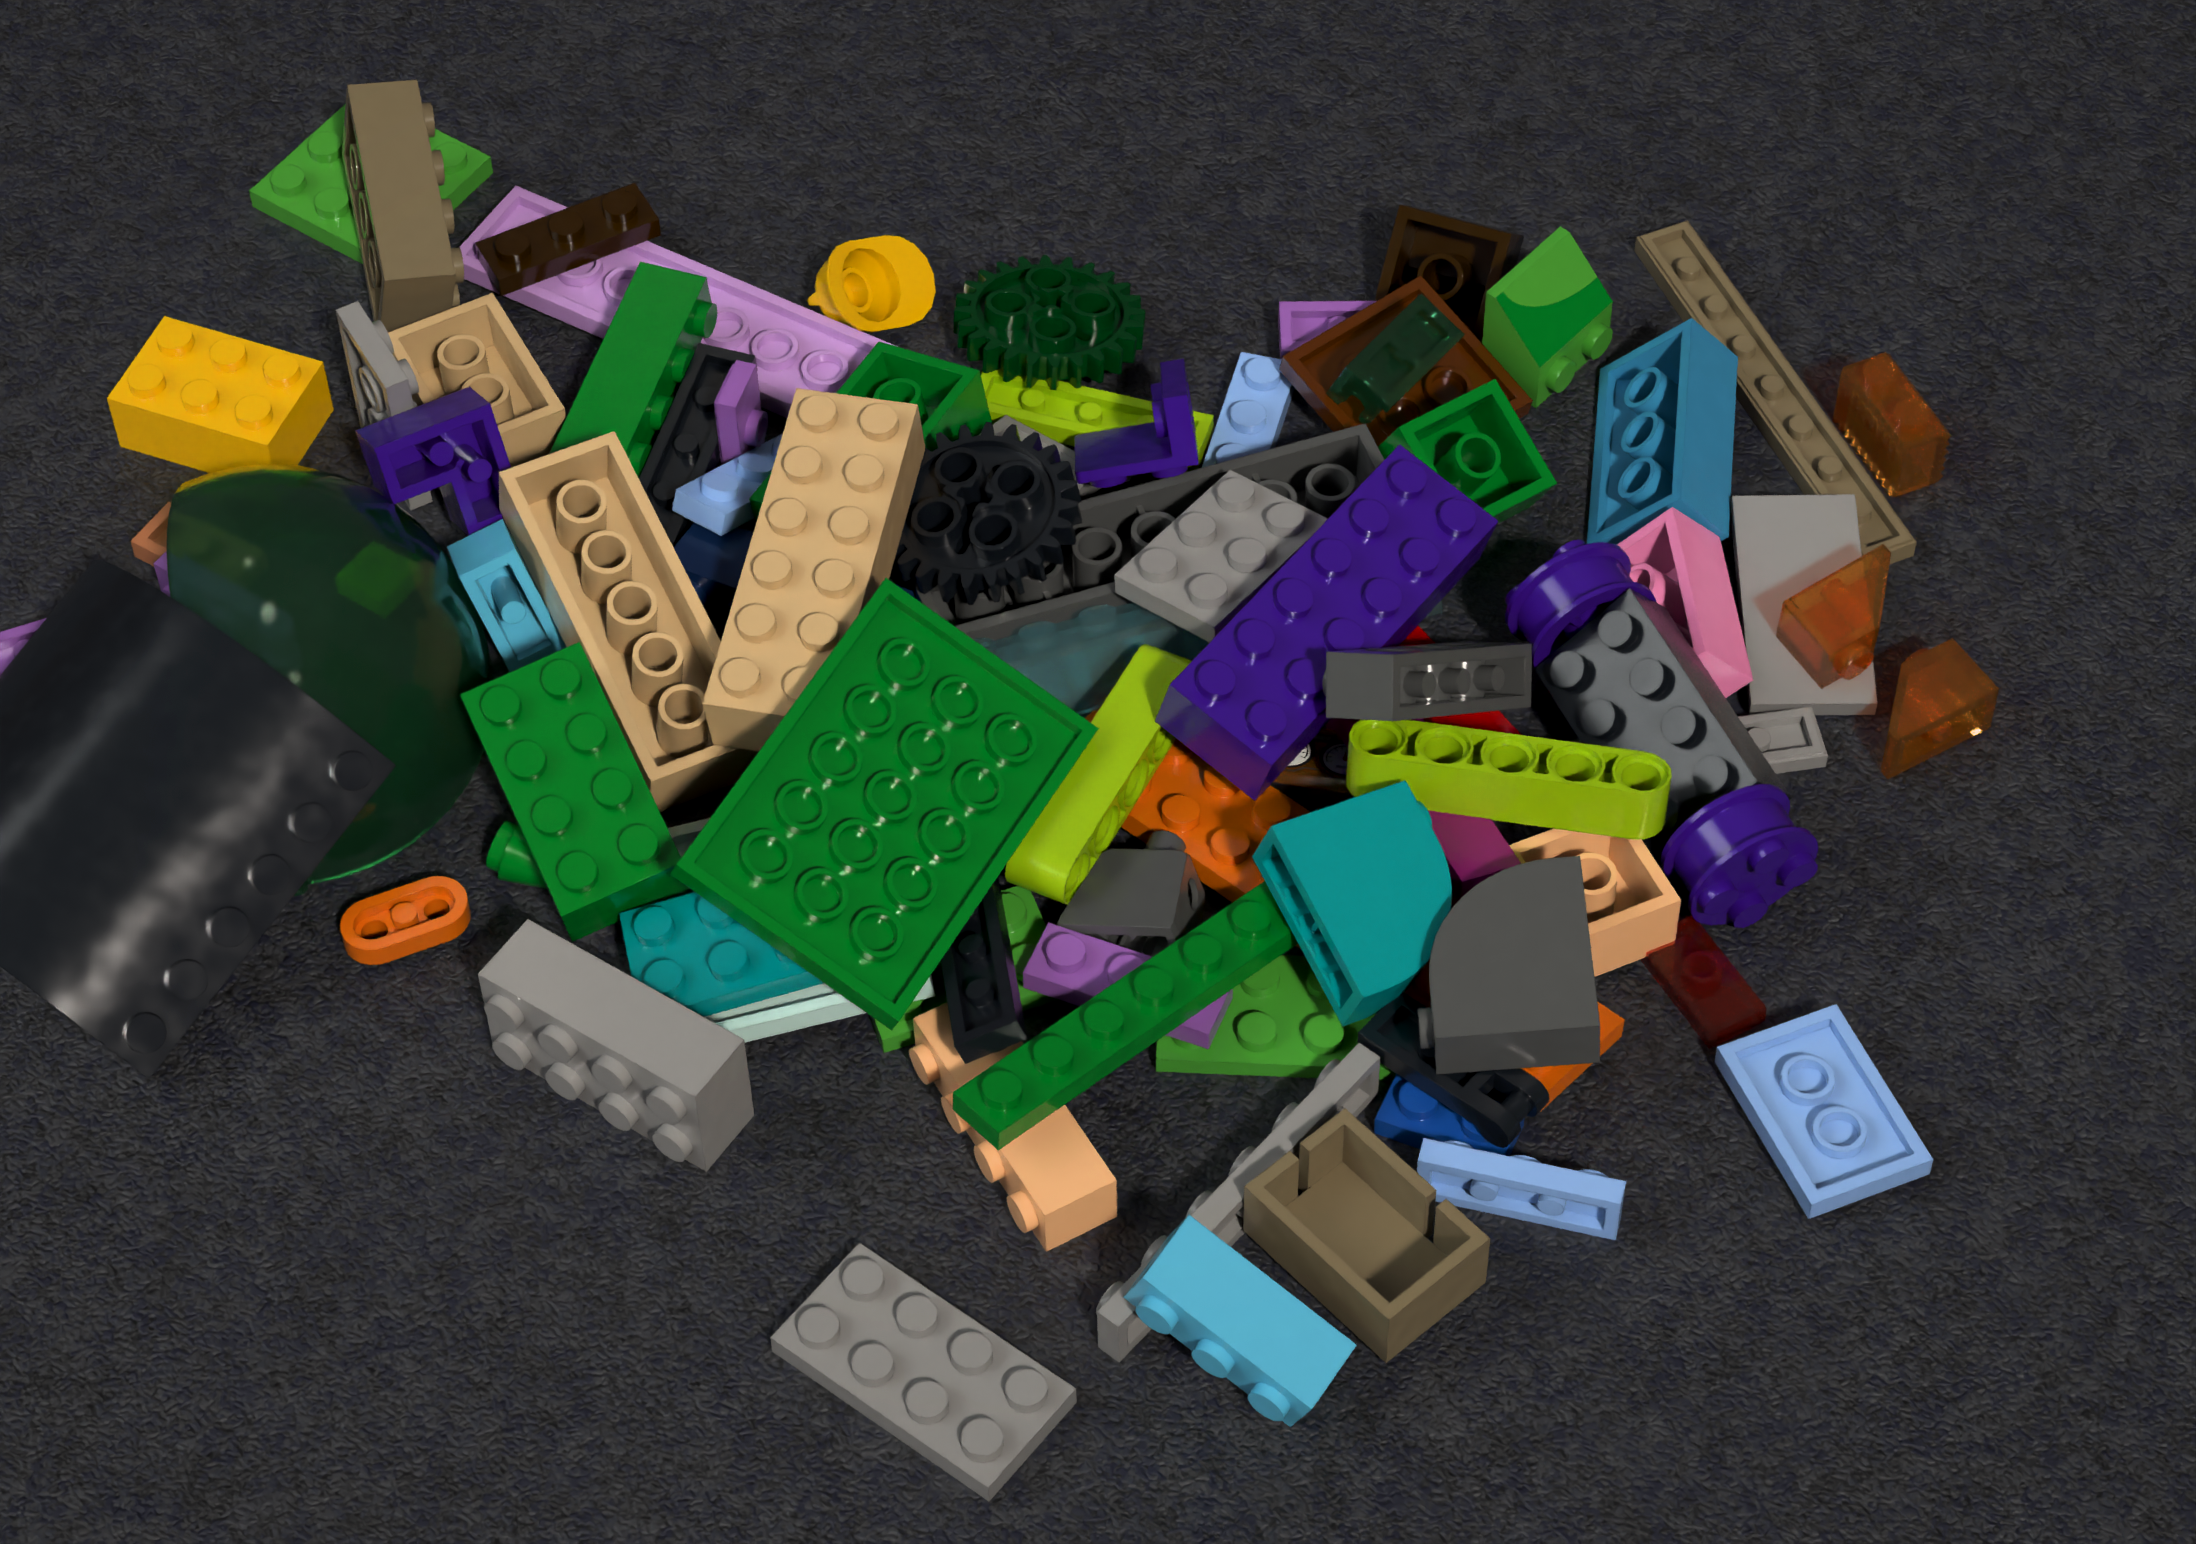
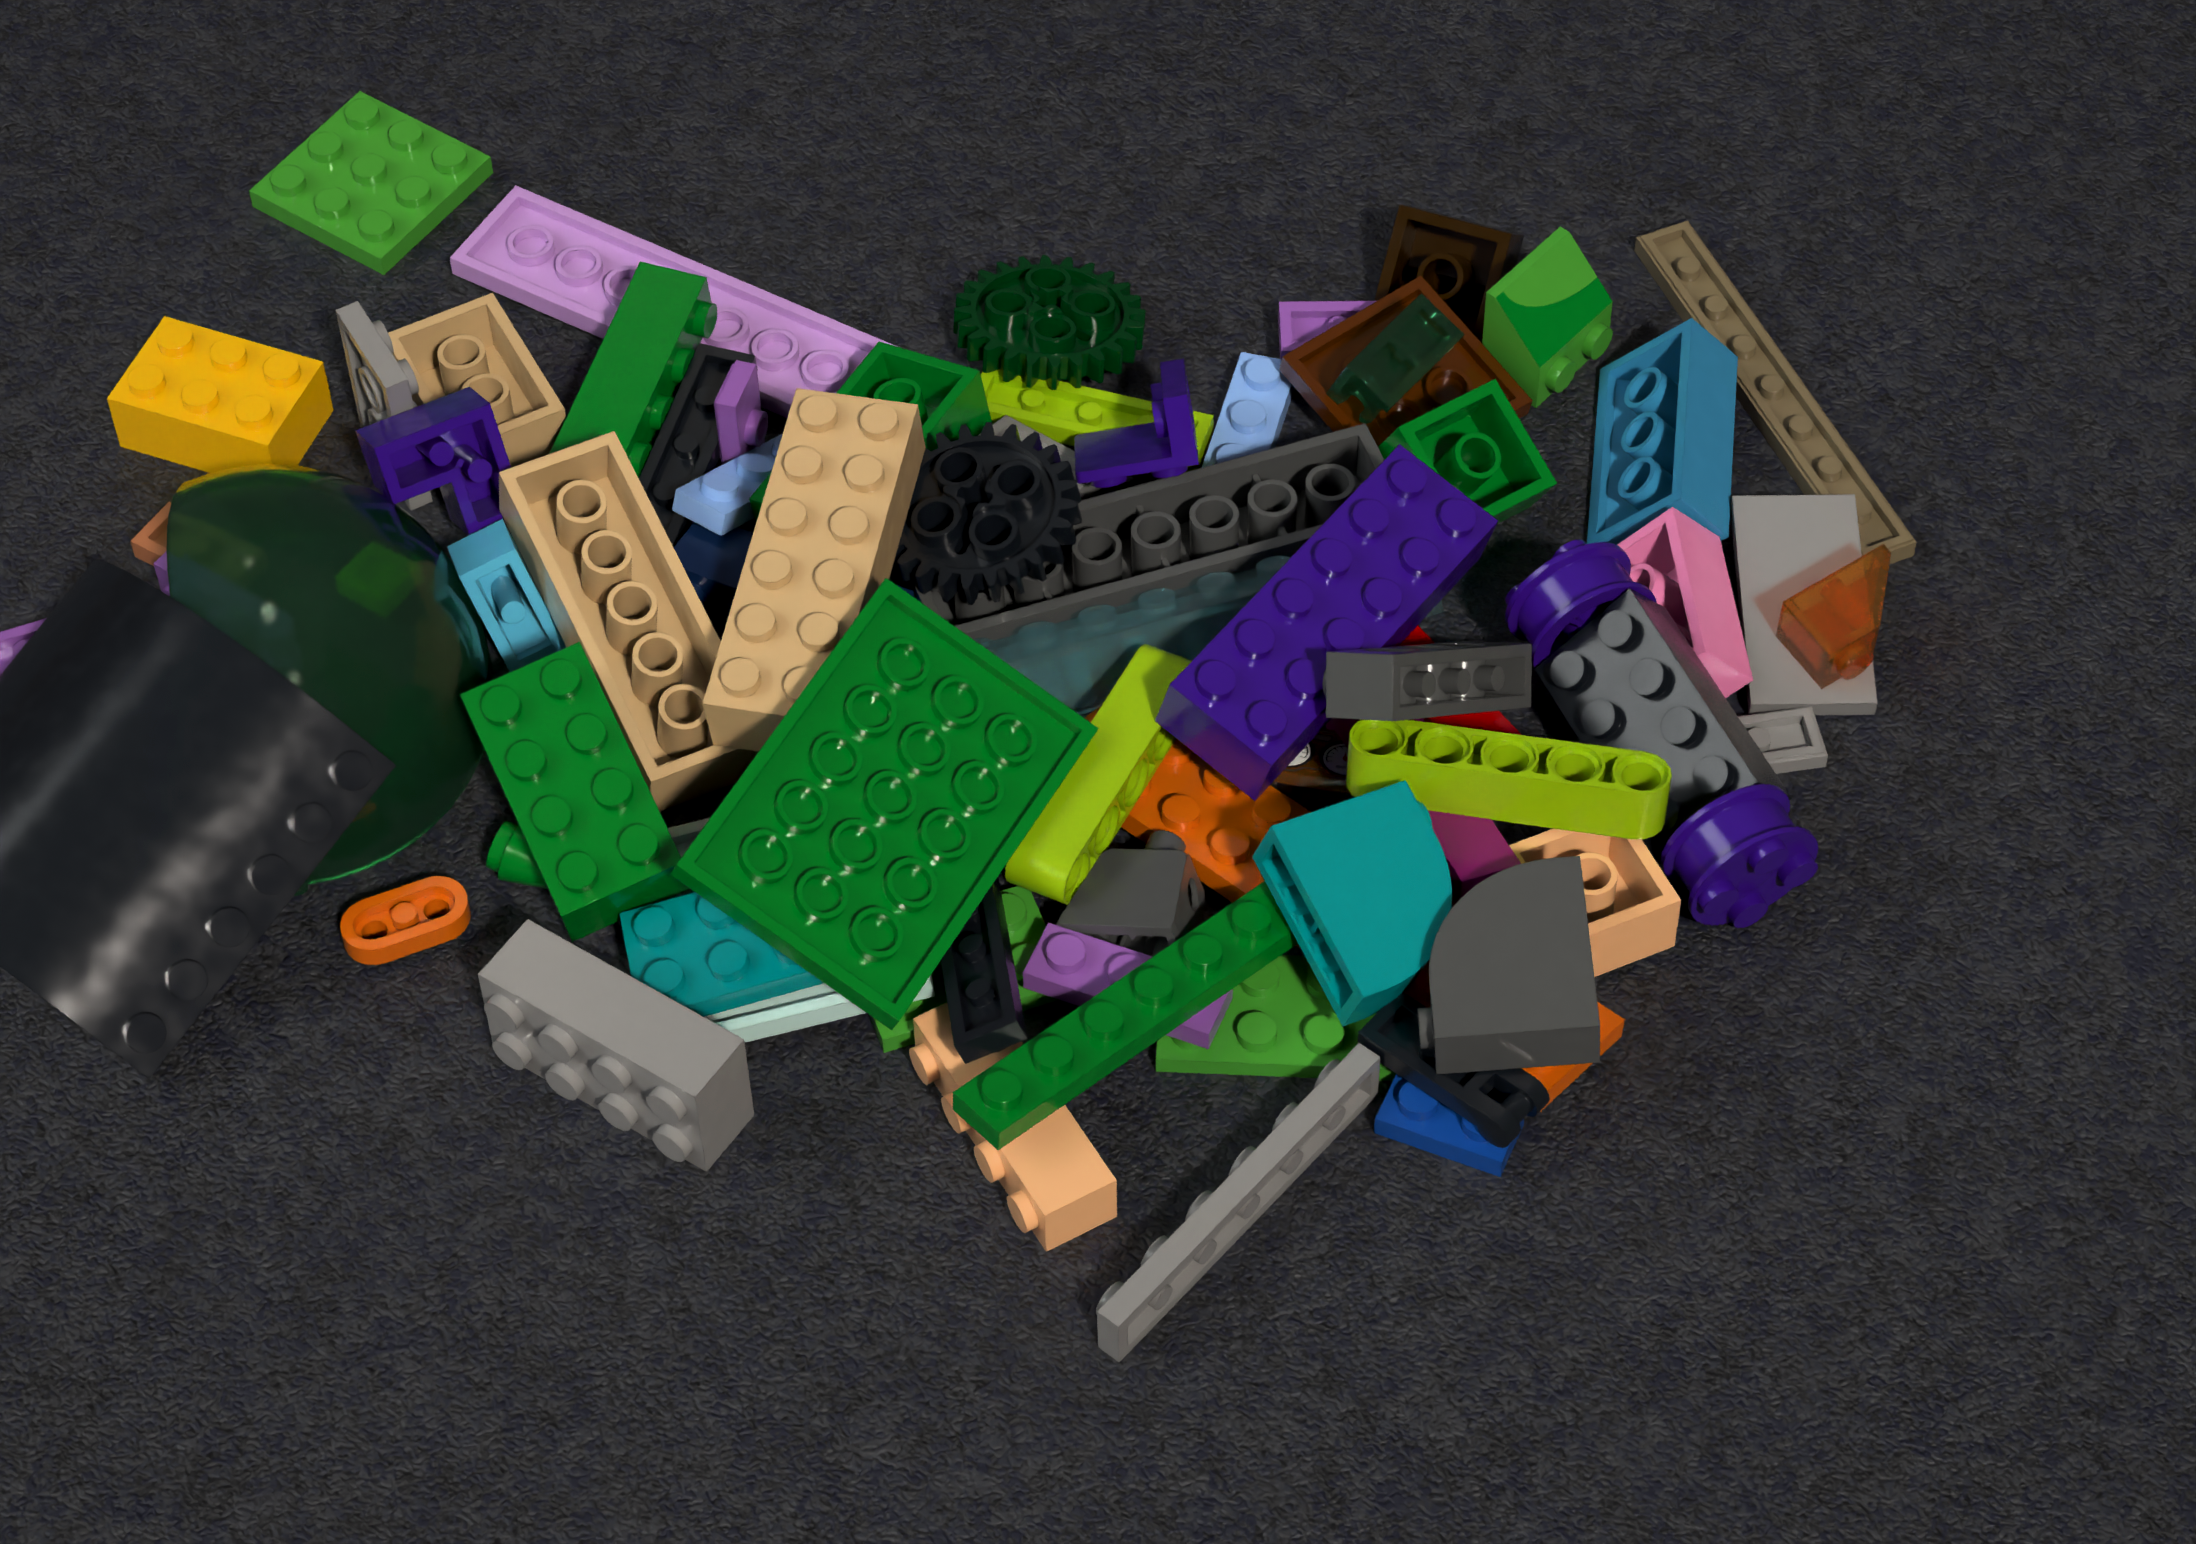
dark tan brick [342,80,464,332] -> none
dark brown plate [475,183,661,296] -> none
light grey plate [770,1243,1077,1501] -> none
yellow piece [807,235,936,332] -> none
light grey plate [1114,470,1328,643] -> none
medium azure brick [1123,1215,1357,1427] -> none
dark tan piece [1243,1108,1490,1363] -> none
light blue plate [1417,1138,1626,1241] -> none
clear red plate [1640,915,1767,1049] -> none
light blue plate [1714,1004,1933,1219] -> none
clear orange brick [1833,352,1952,497] -> none
clear orange slope [1880,638,1999,779] -> none

